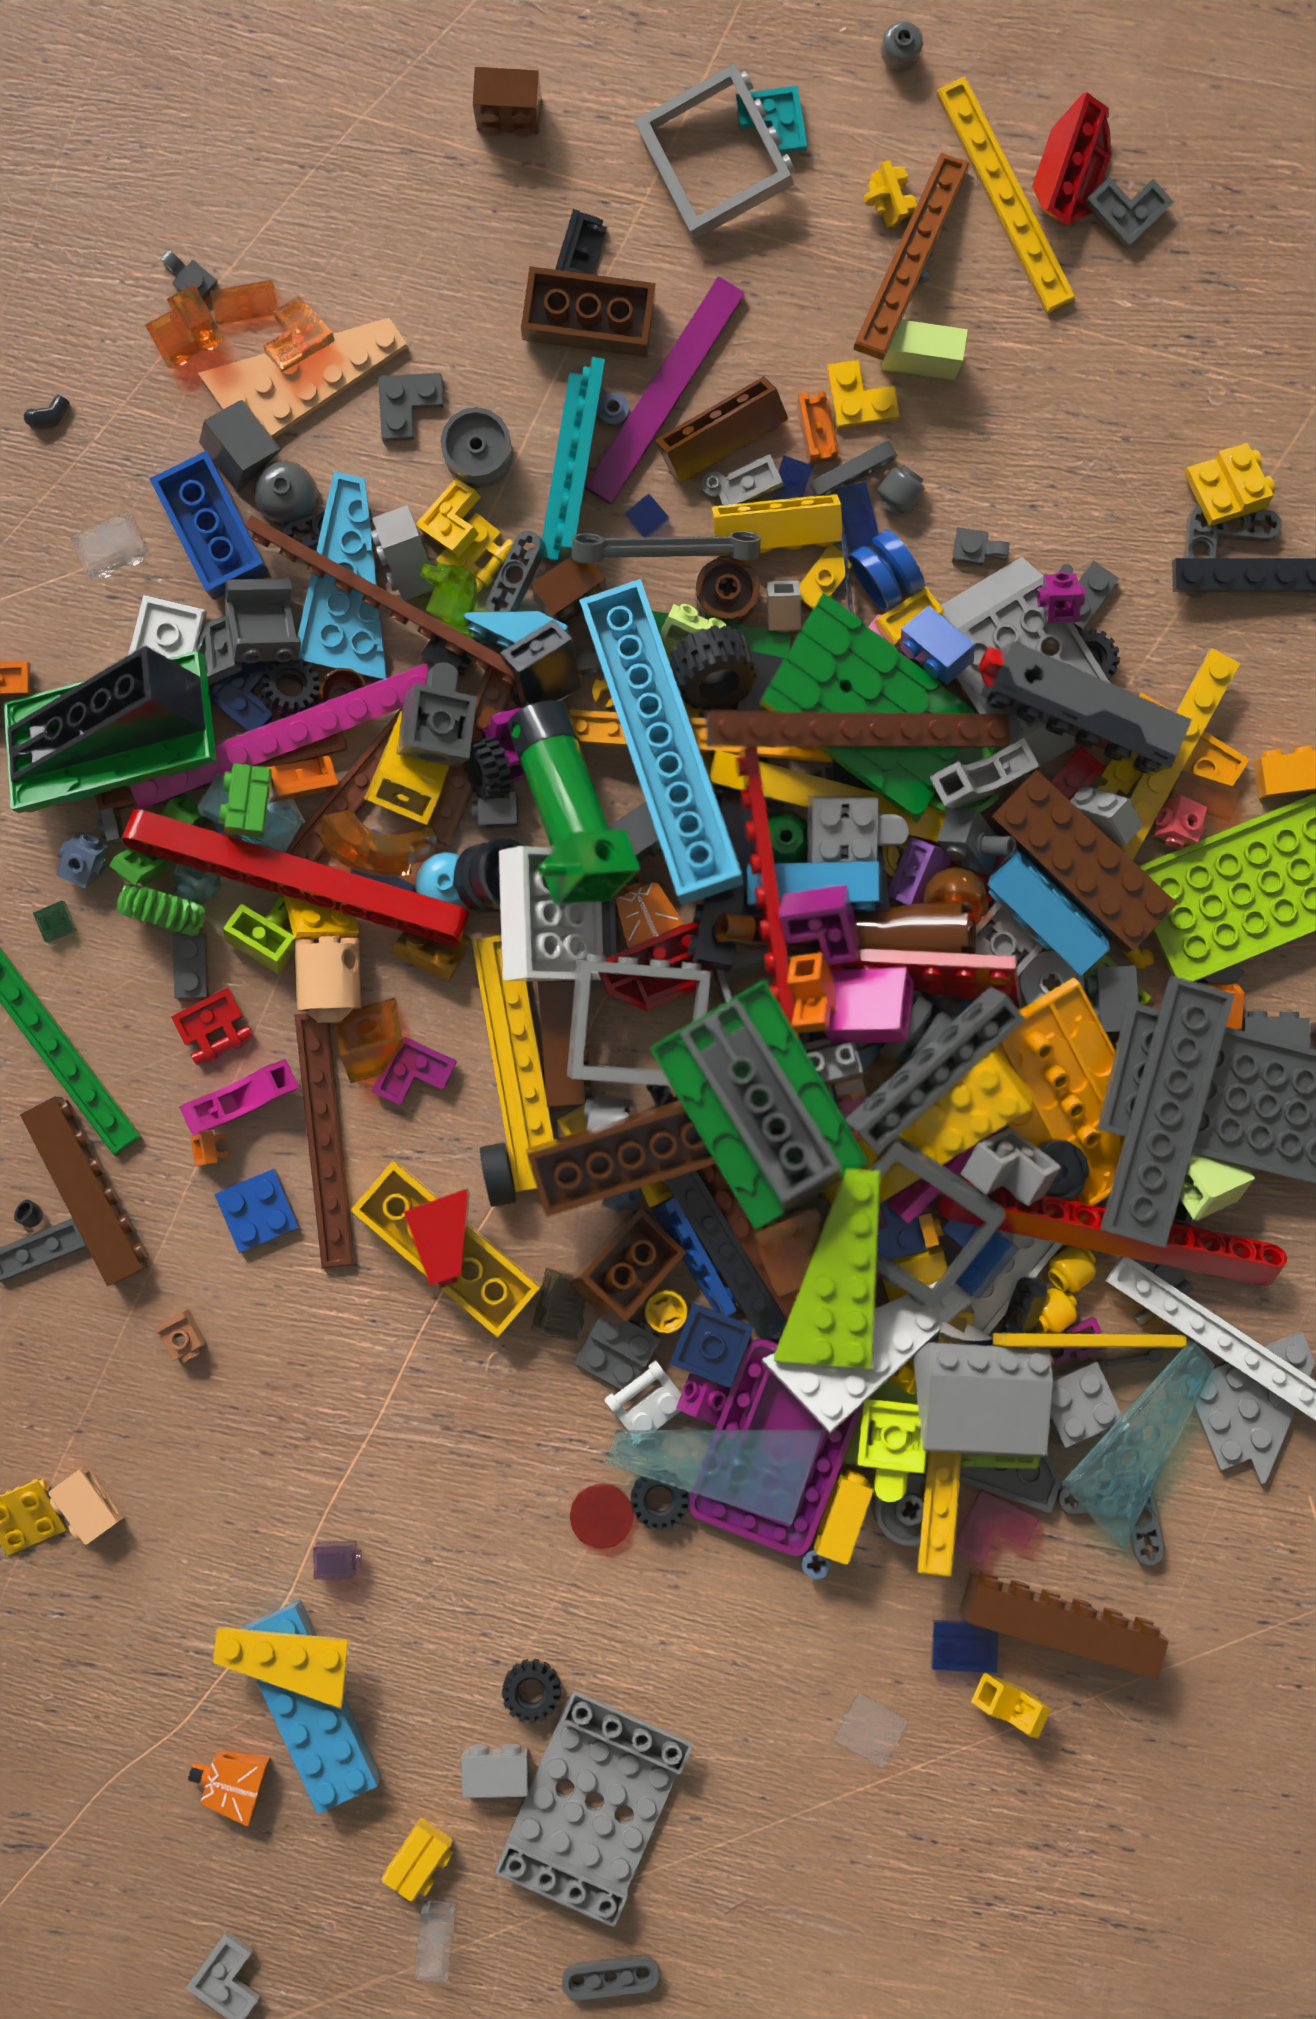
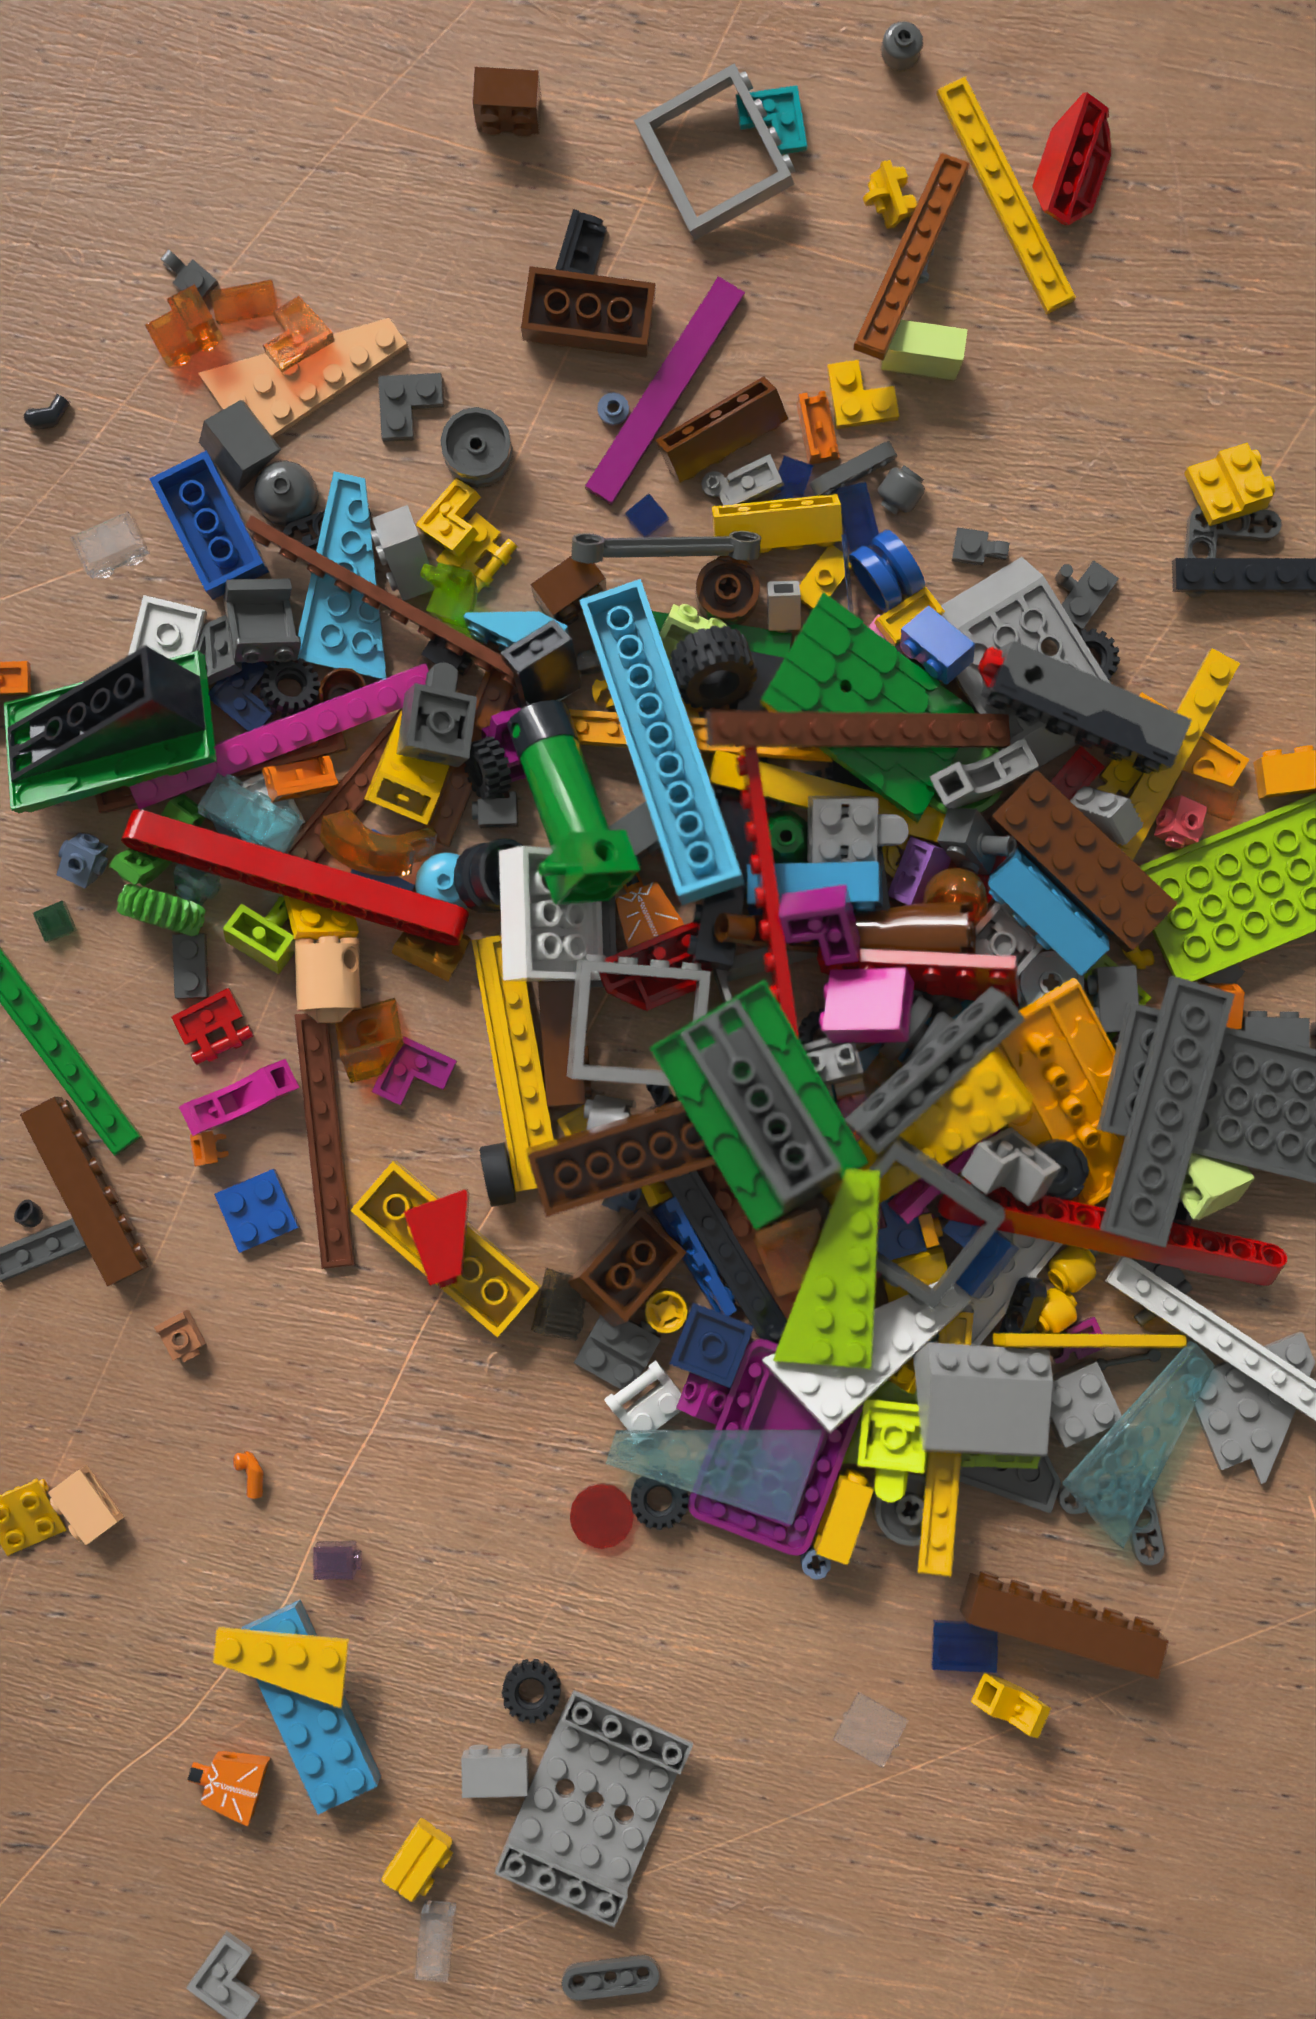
dark grey plate [98,807,124,845] -> none
bright green brick [219,763,272,839] -> none
dark grey beam [487,531,546,612] -> none
teal bracket [542,357,605,562] -> none
orange brick [787,953,836,1033] -> none
white sticker [940,1321,993,1346] -> none
clear pink plate [953,1489,1040,1563] -> none
magenta brick [1037,572,1085,623] -> none
dark grey plate [1084,177,1174,248] -> none
none -> orange arm [233,1451,264,1499]

